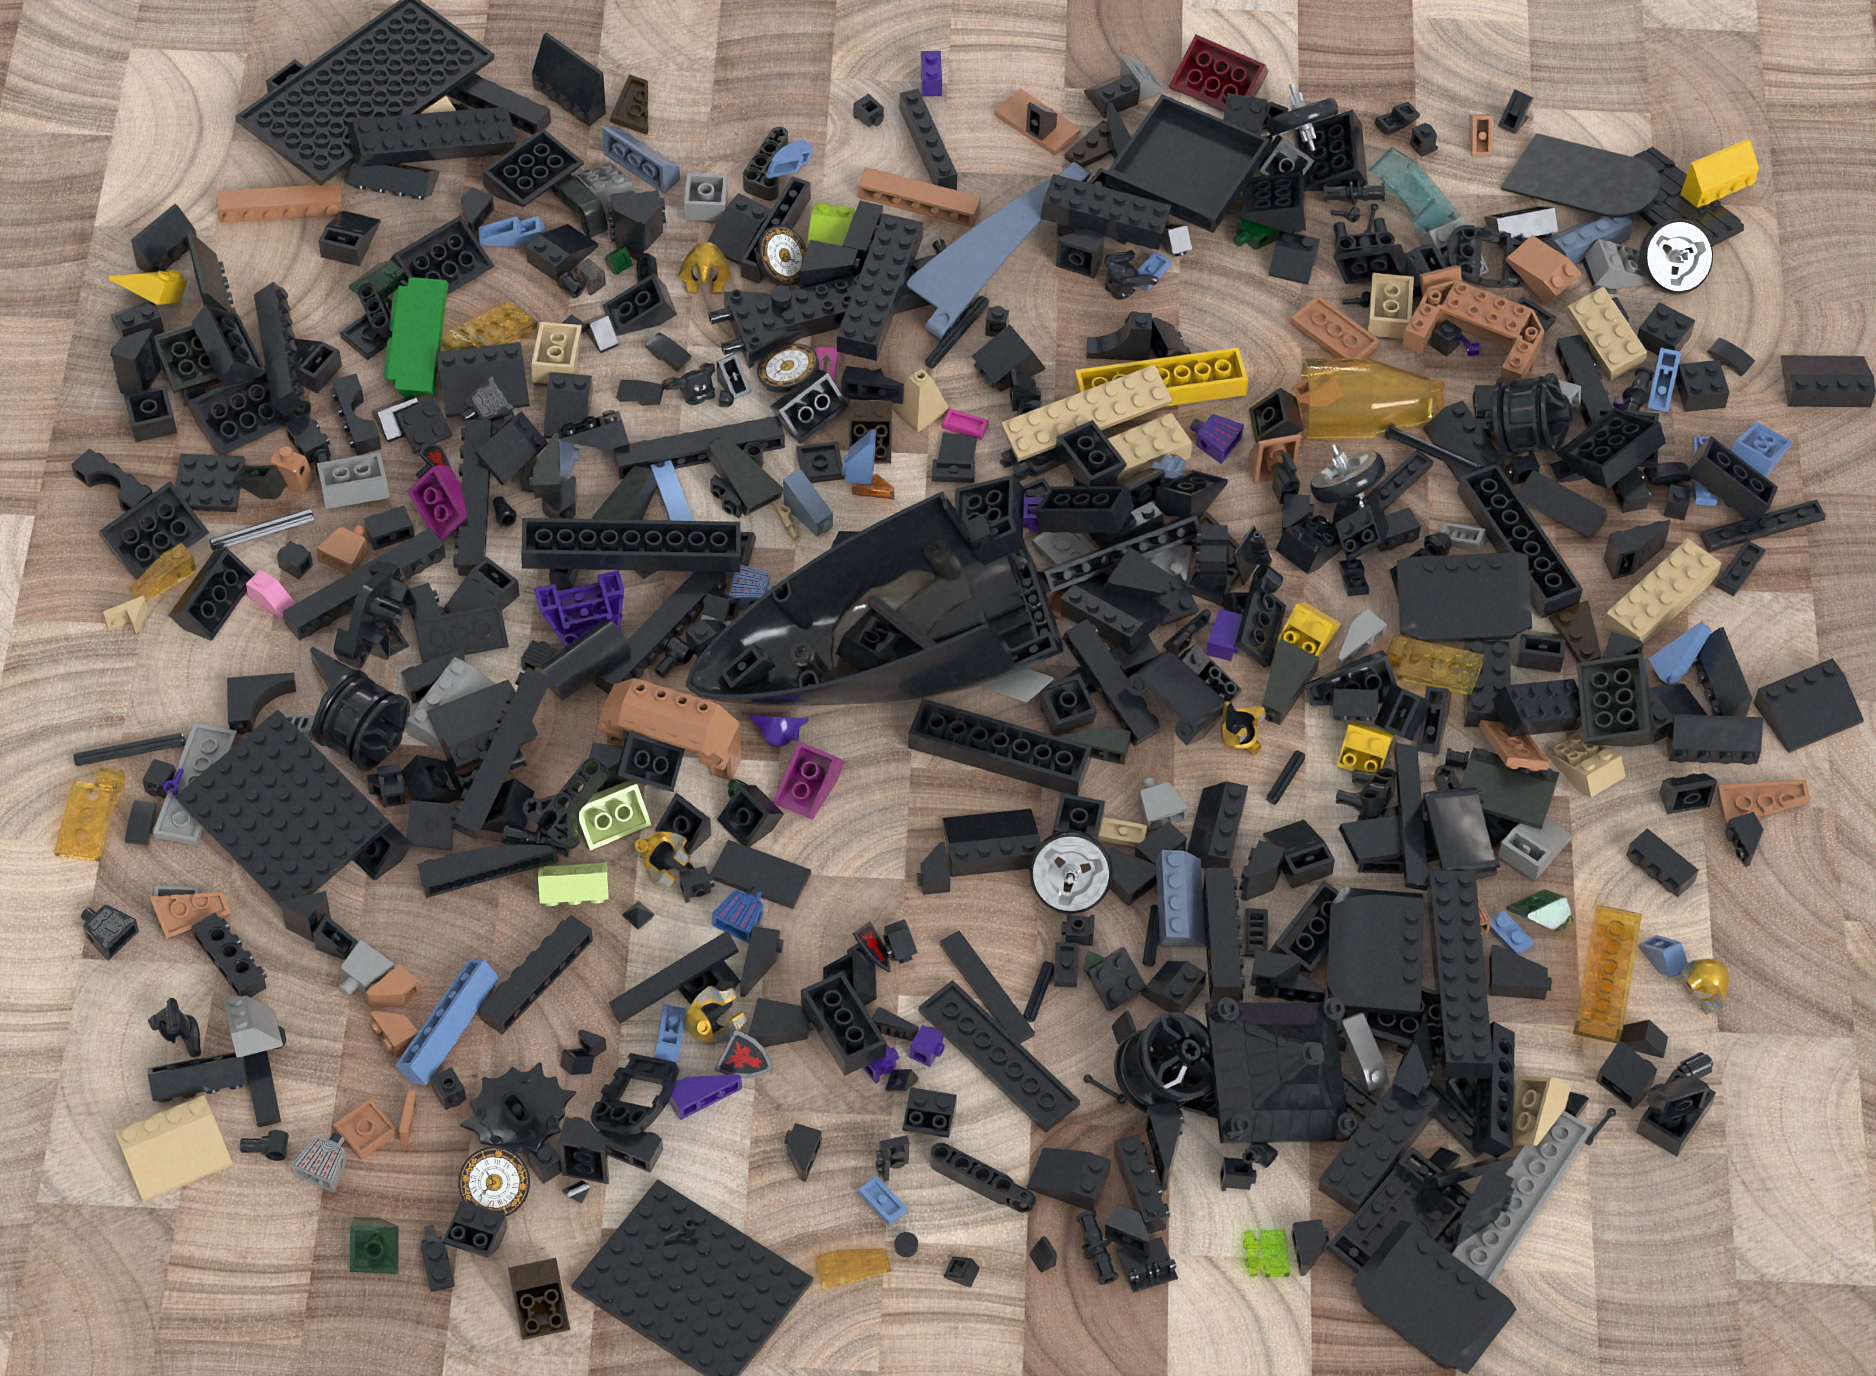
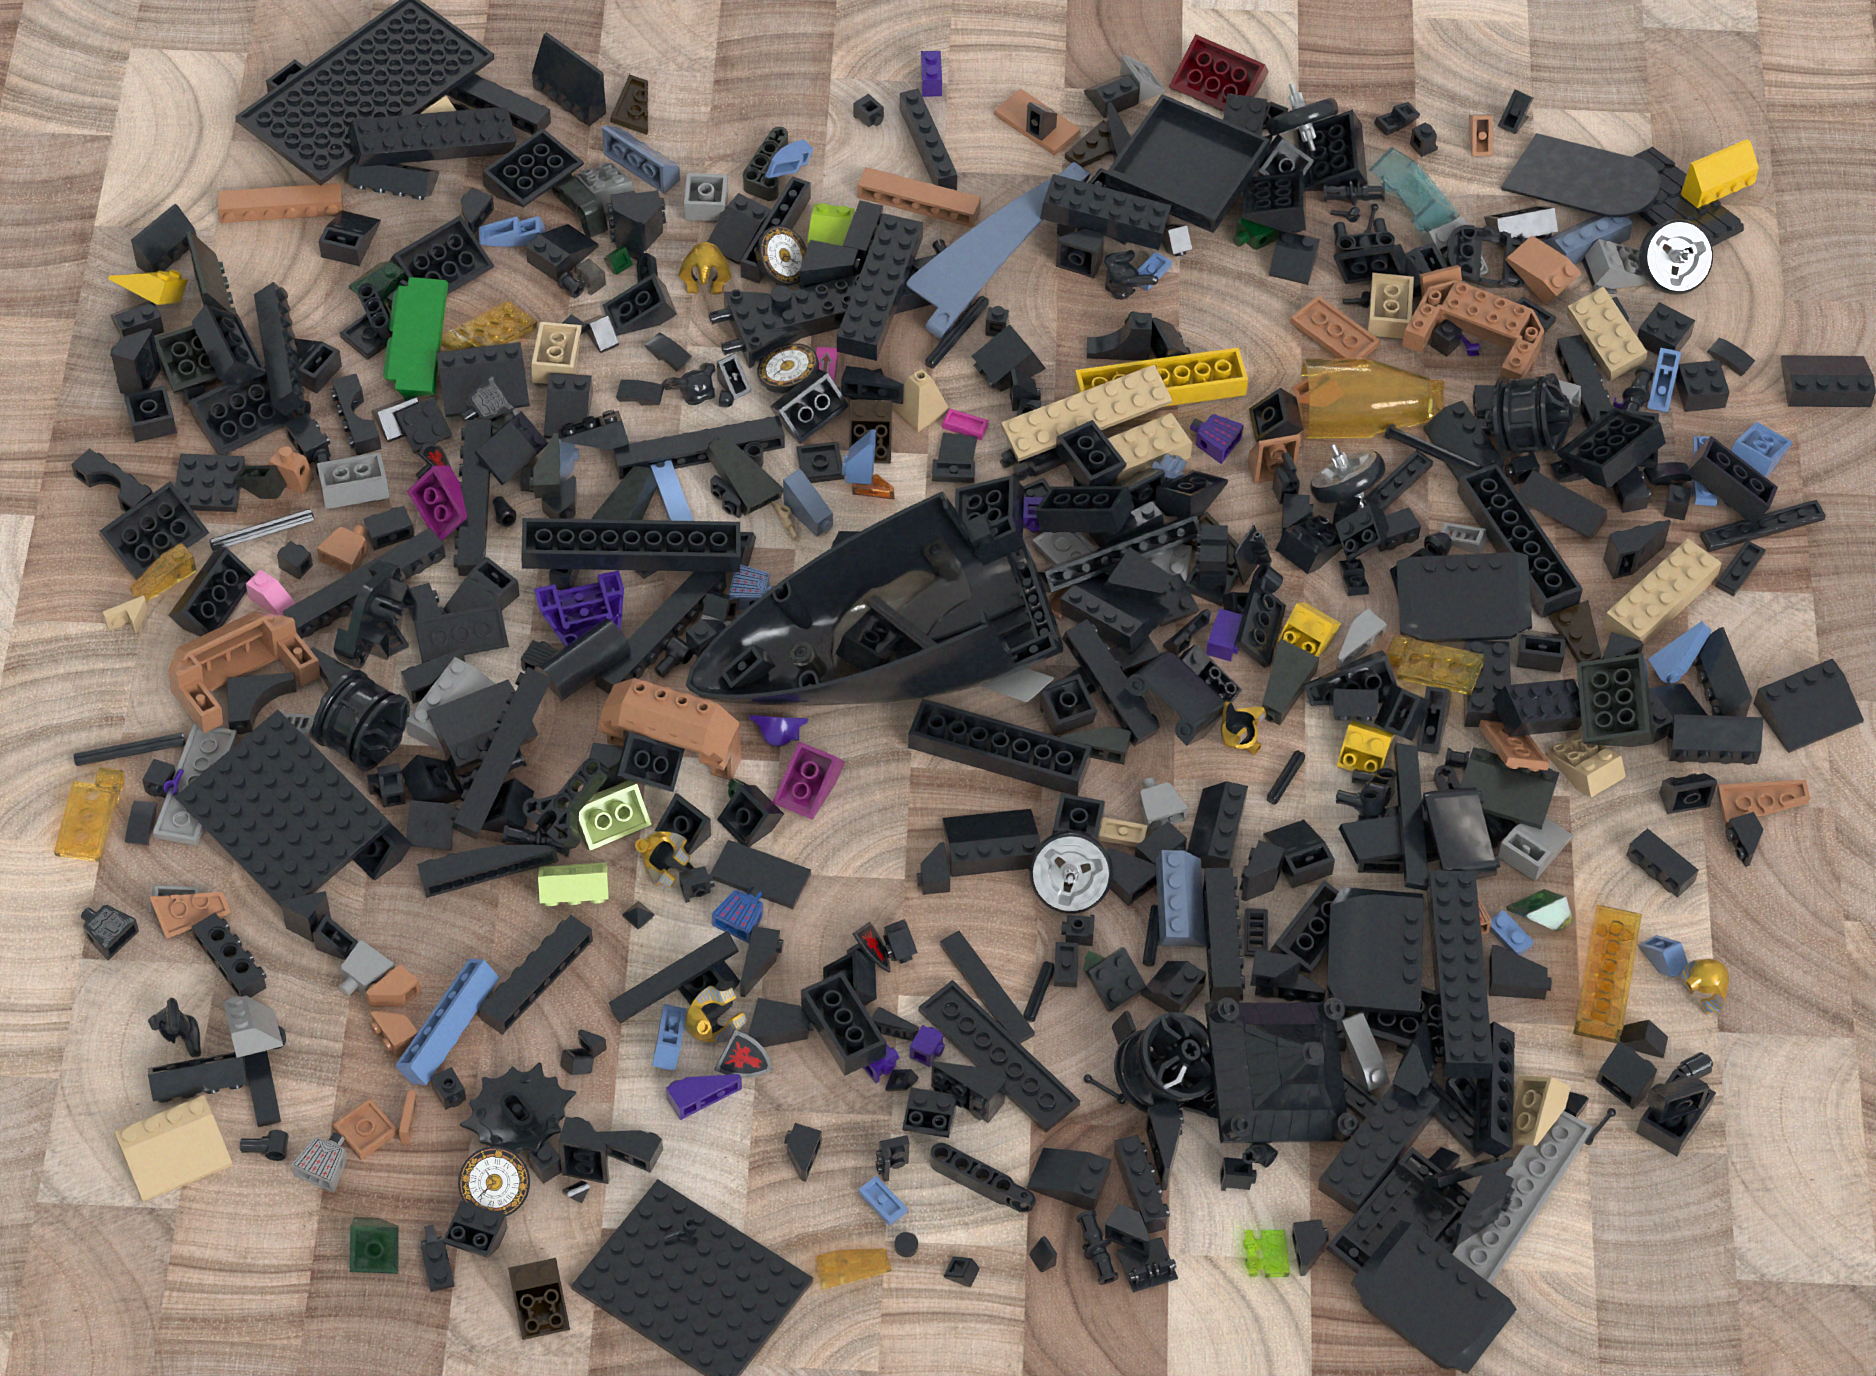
black slope [591,1053,680,1135] -> none
none -> nougat wedge [168,611,320,733]
none -> black slope [931,1061,1006,1123]

